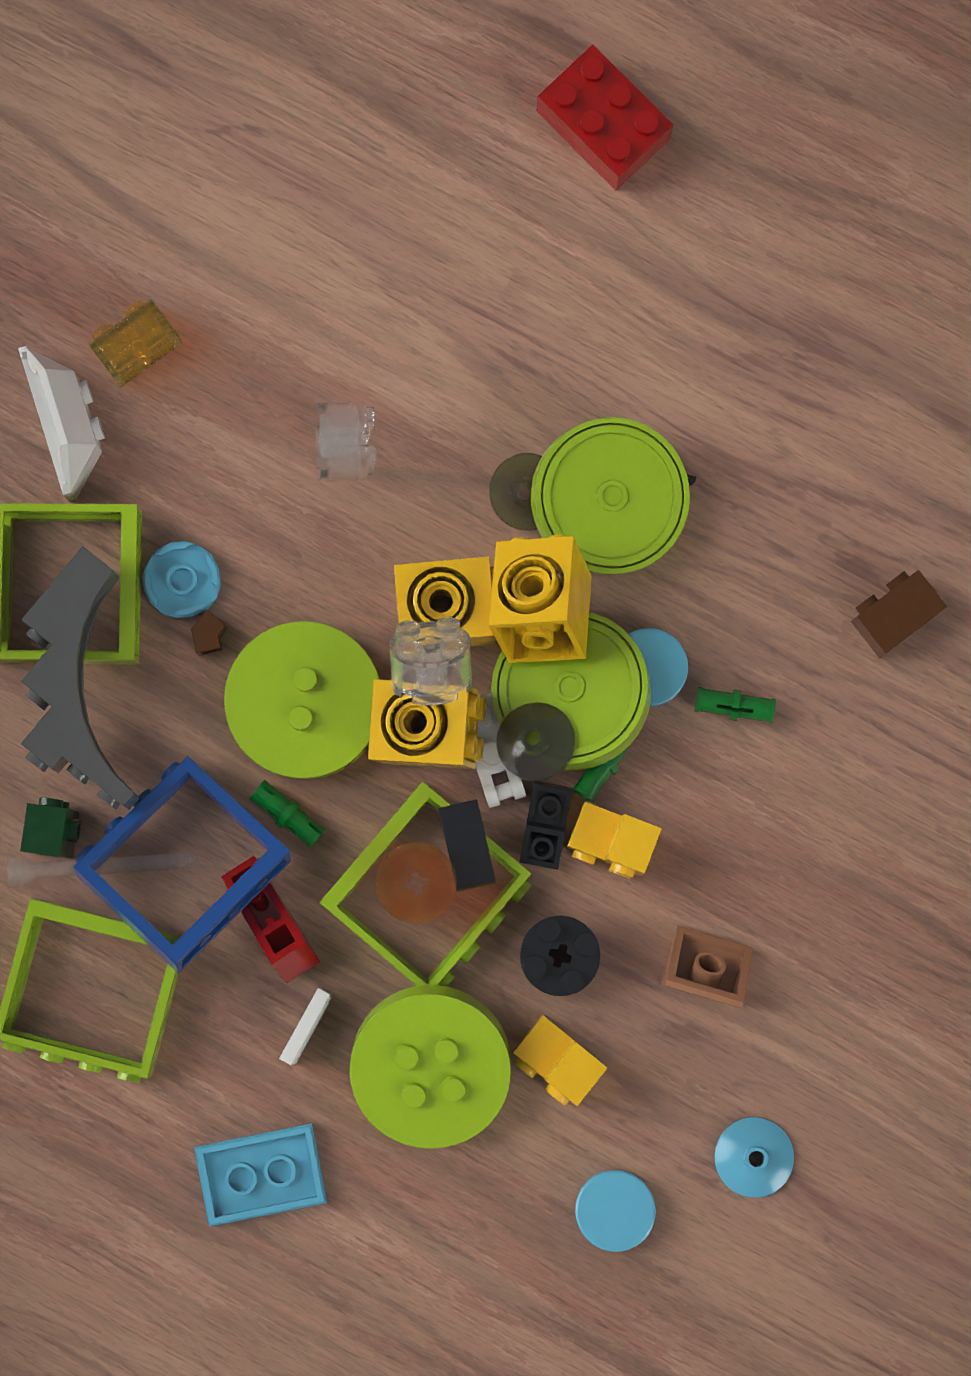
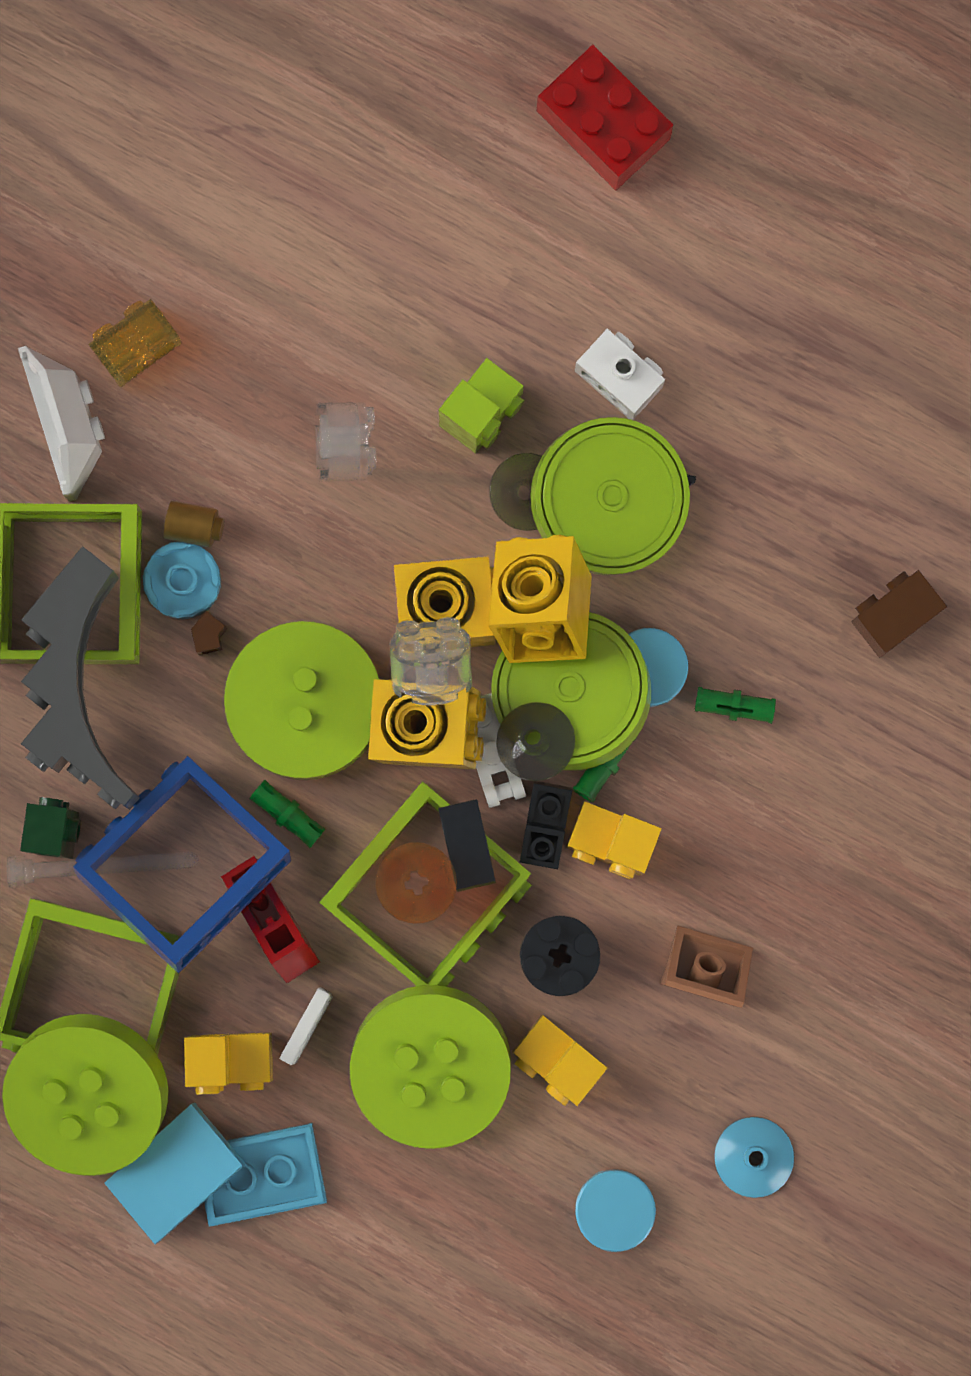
none -> lime brick [2,1014,168,1176]
none -> medium azure tile [104,1103,246,1244]
none -> pearl gold brick [164,501,224,547]
none -> yellow brick [184,1032,273,1094]
none -> lime brick [439,358,525,454]
none -> white brick [575,328,665,420]

